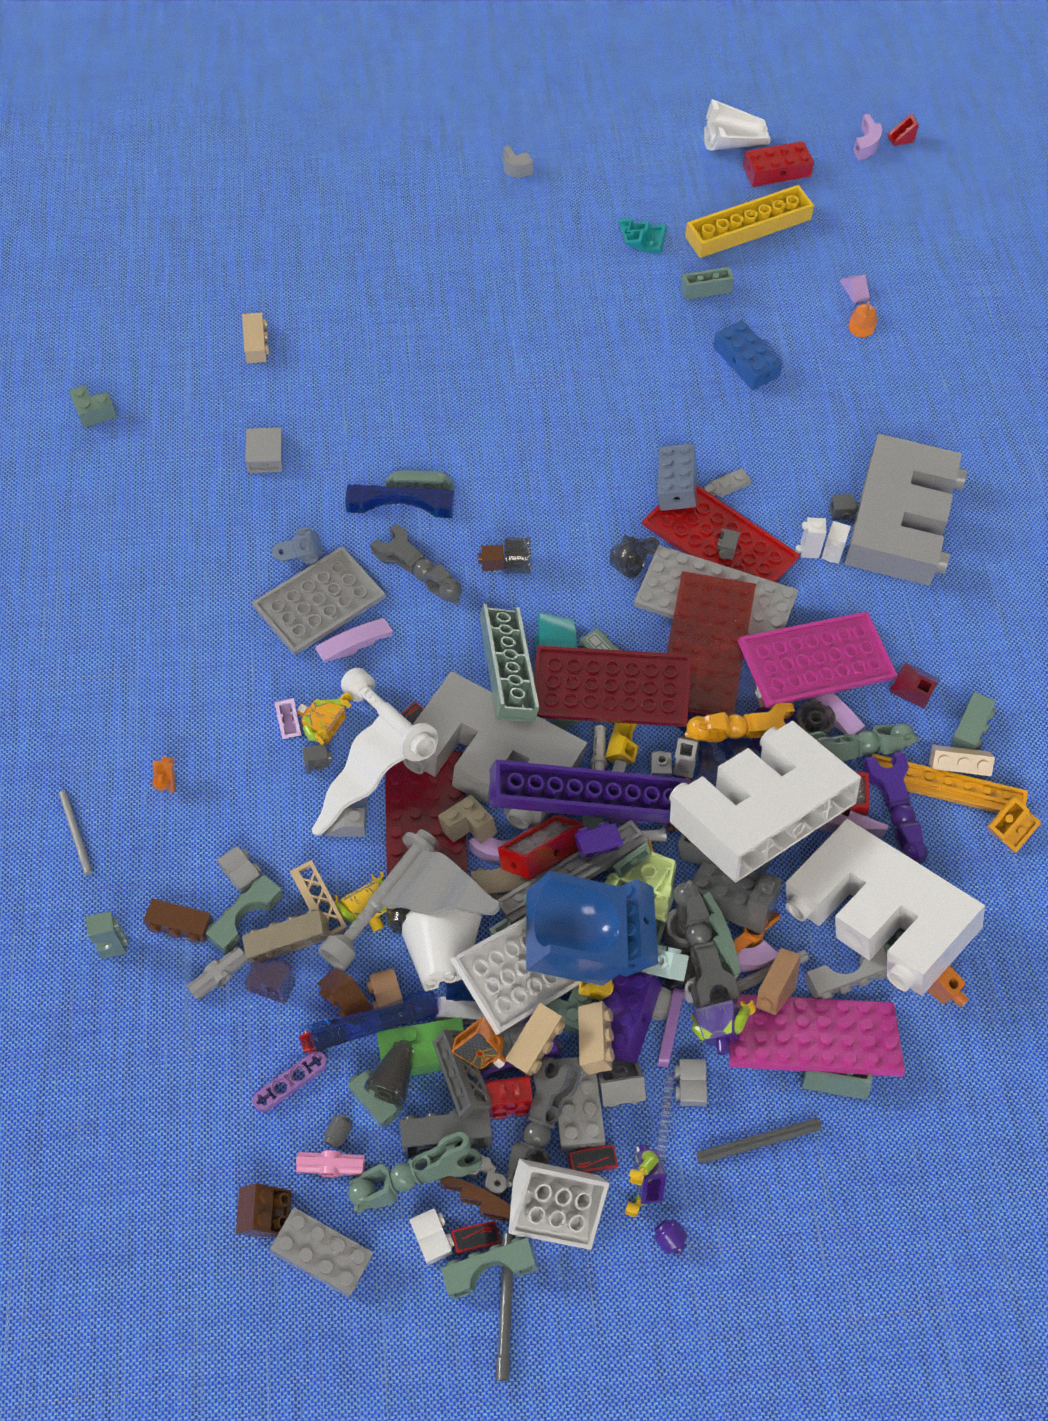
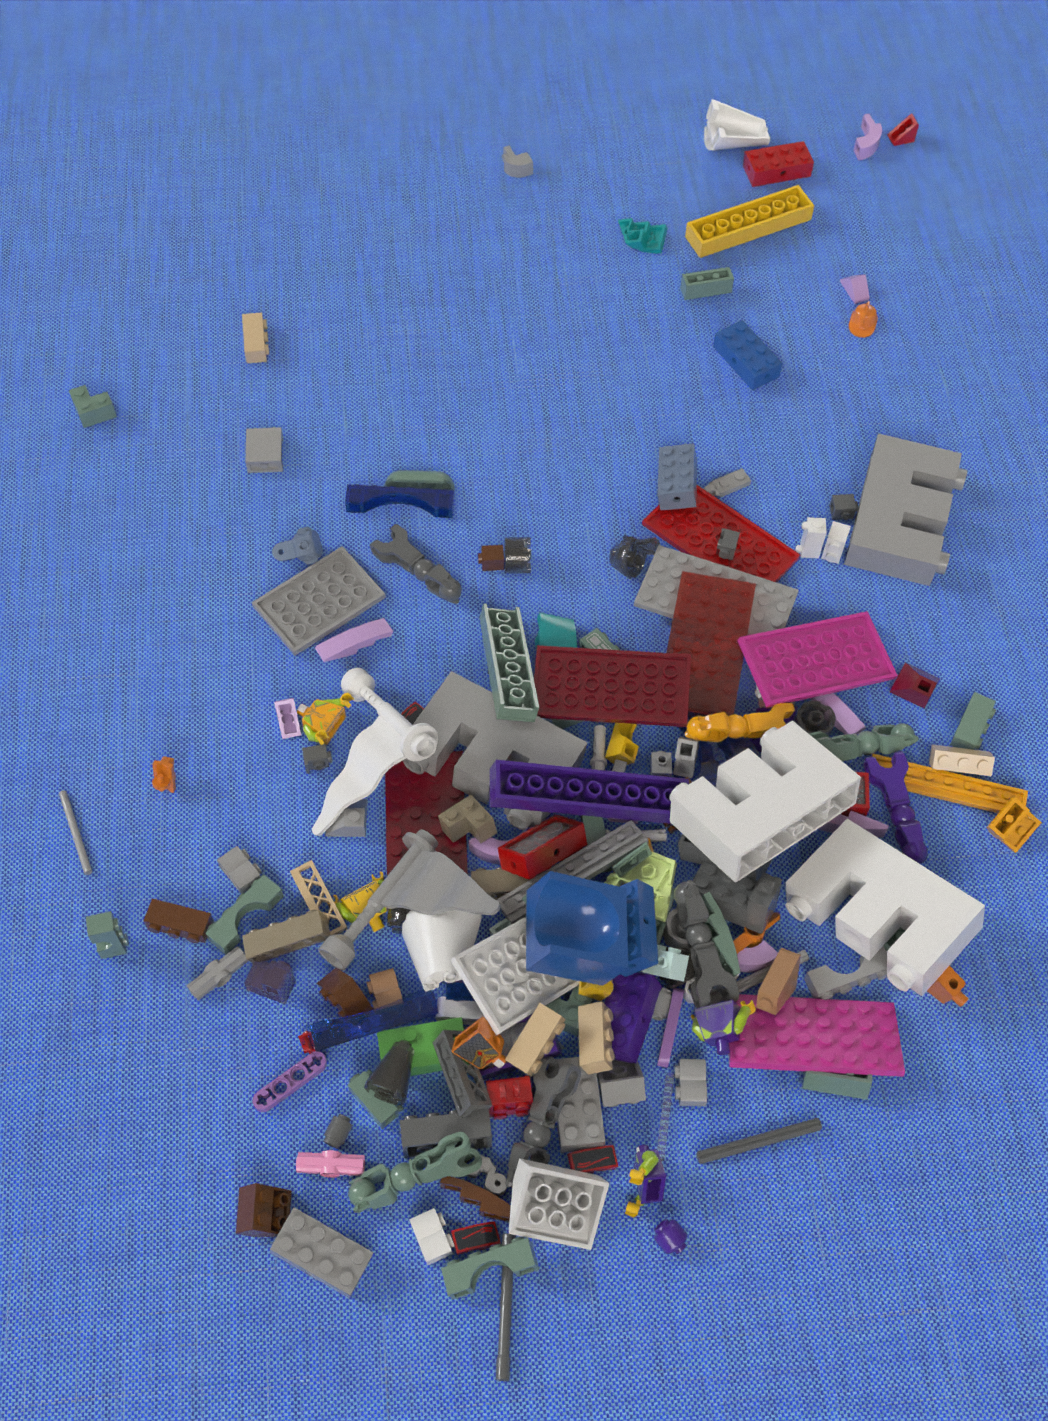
dark purple slope [574,822,624,860] -> none

